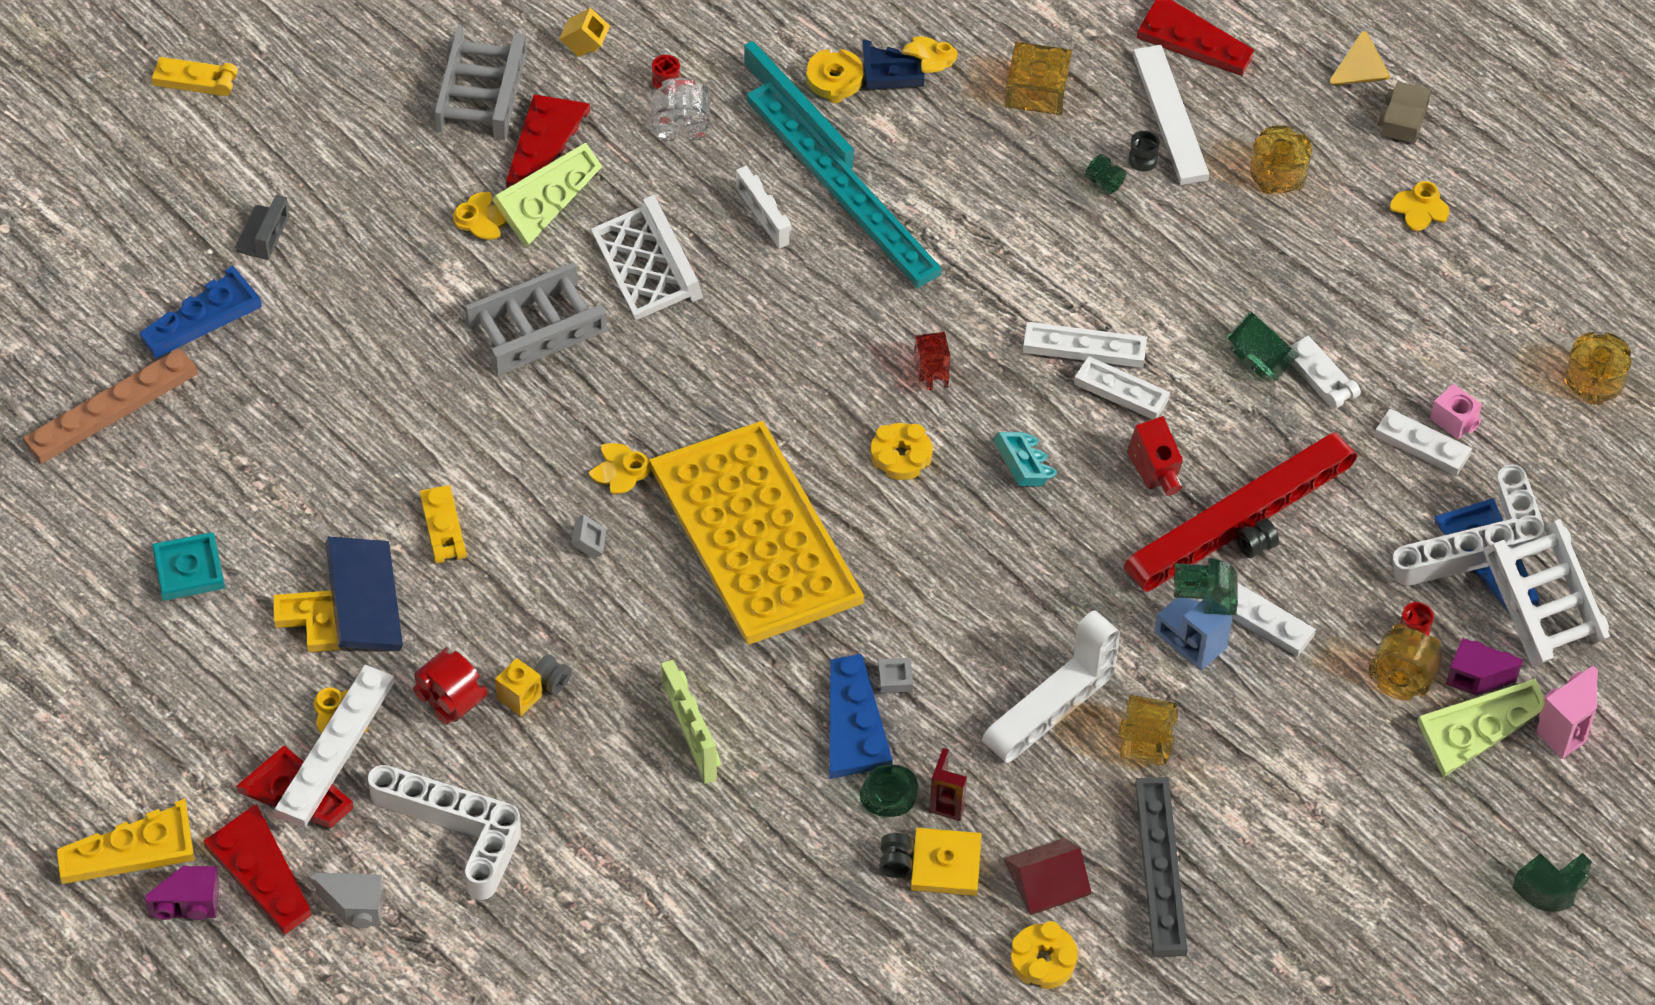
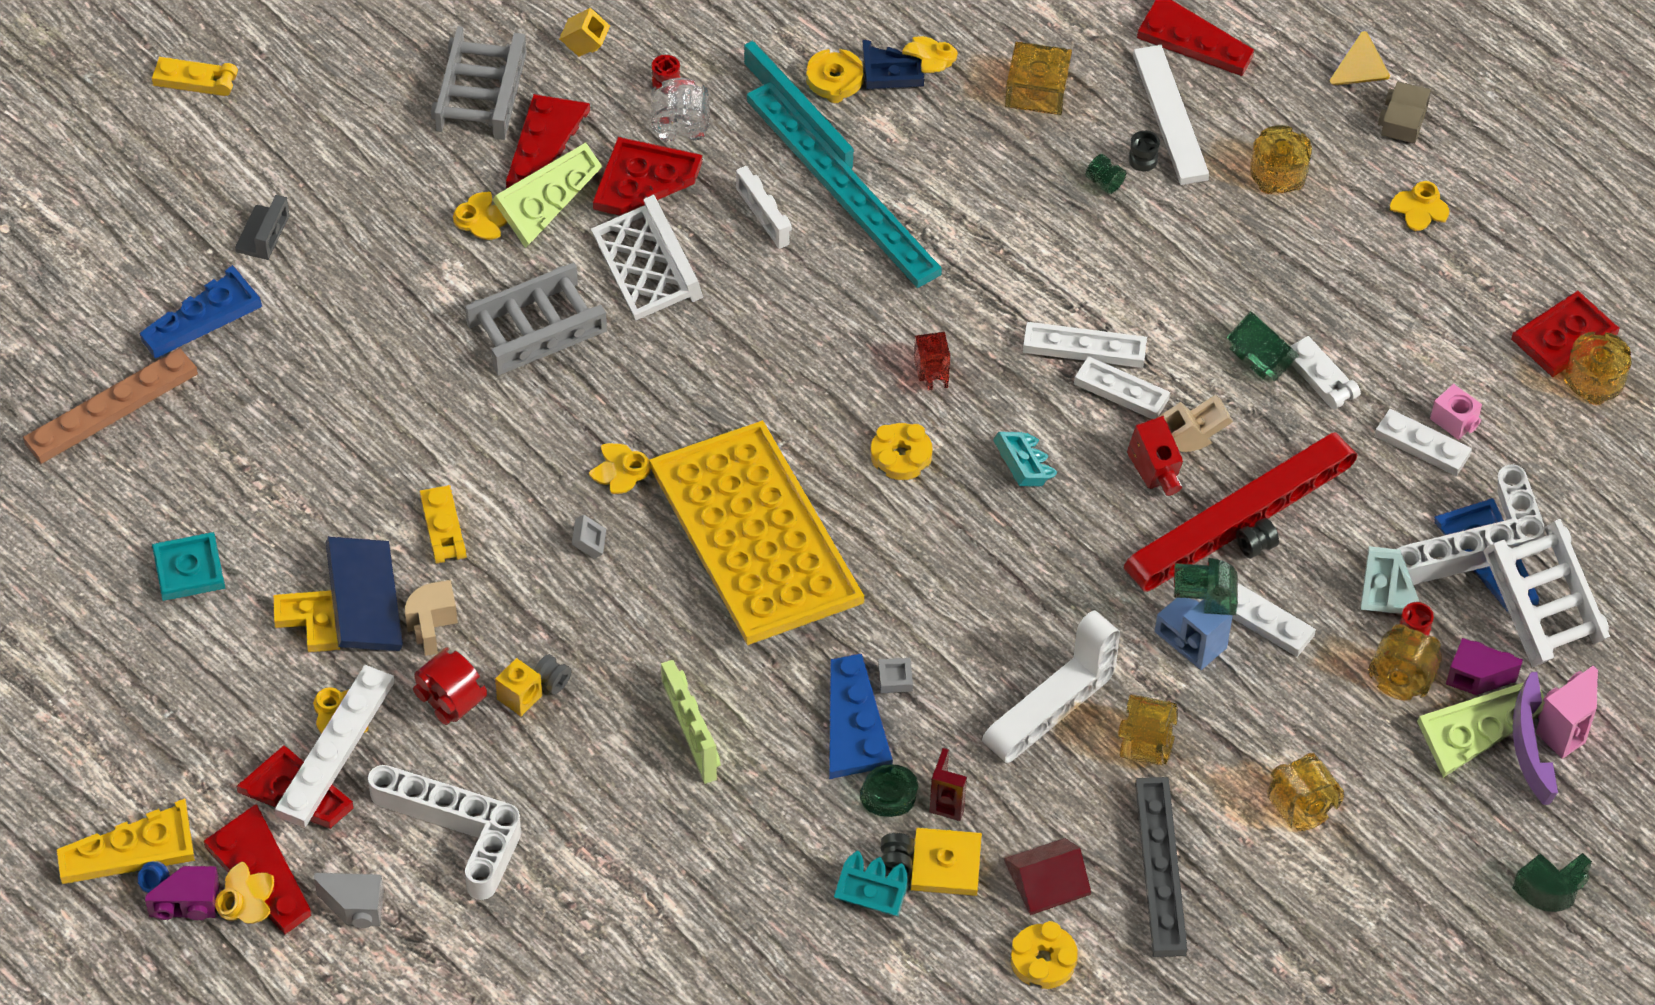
none -> blue plate [137,861,170,893]
none -> yellow plate [215,862,274,924]
none -> tan brick [405,580,458,656]
none -> red plate [593,137,703,216]
none -> teal plate [834,851,908,917]
none -> tan brick [1157,395,1233,452]
none -> clear yellow brick [1267,753,1344,831]
none -> light aqua wing [1361,546,1420,614]
none -> red tile [1511,290,1620,378]
none -> medium lavender slope [1513,672,1558,805]

